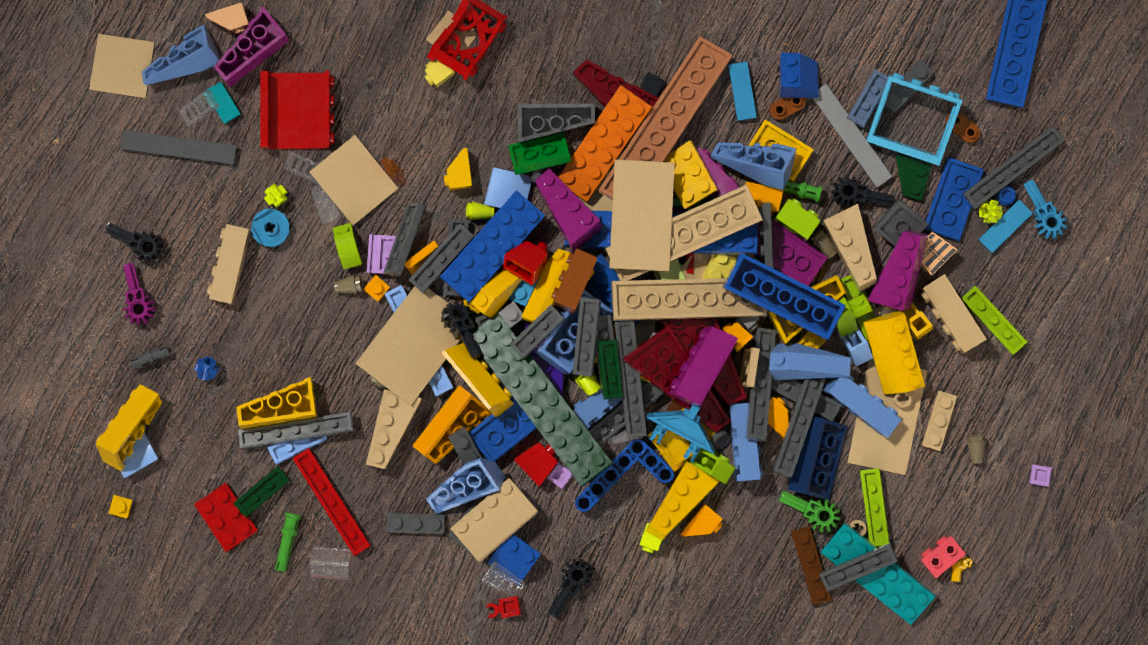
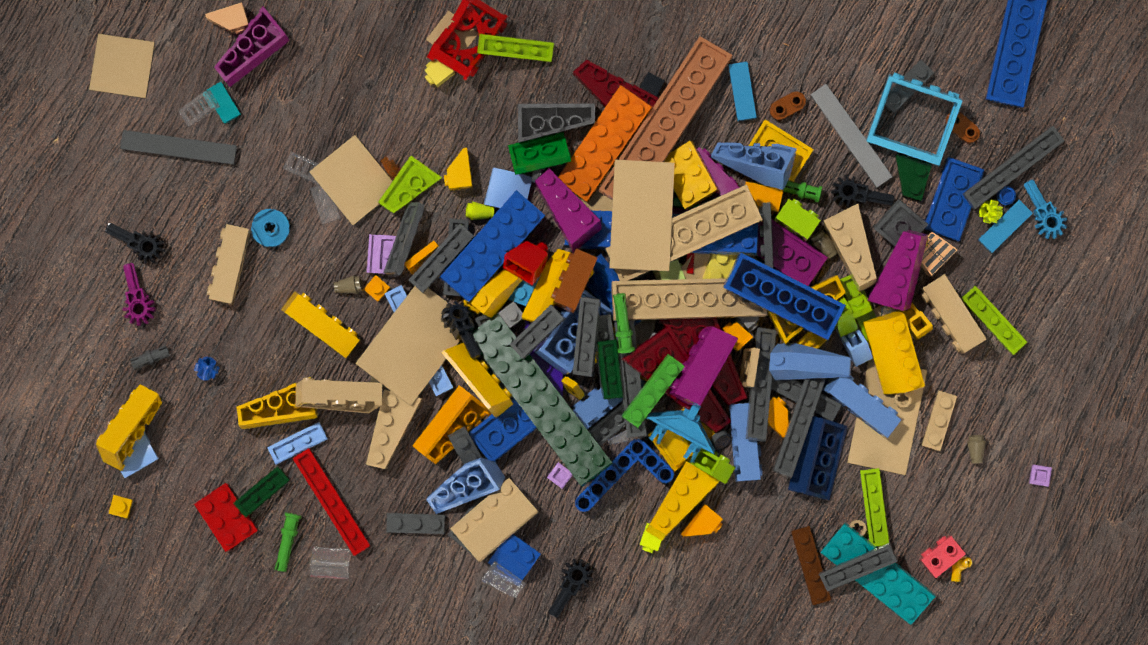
medium blue wedge [142,25,220,85] -> none
dark grey tile [238,411,354,450] -> none
red panel [260,70,334,149] -> none
neon yellow gear [264,183,288,207] -> none
lime brick [333,223,362,269] -> none
red plate [486,596,522,618] -> none
red torso [514,442,558,486] -> none
neon yellow piece [573,373,601,396] -> none
blue slope [779,53,818,98] -> none
bright green gear [779,491,840,532] -> none
sand blue tile [847,69,888,128] -> none
none -> yellow wedge [281,292,360,358]
none -> tan wedge [296,378,382,414]
none -> lime wing [378,156,442,214]
none -> lime plate [477,34,554,62]
none -> yellow tile [561,376,585,400]
none -> bright green pin [613,293,635,353]
none -> bright green plate [622,354,684,428]

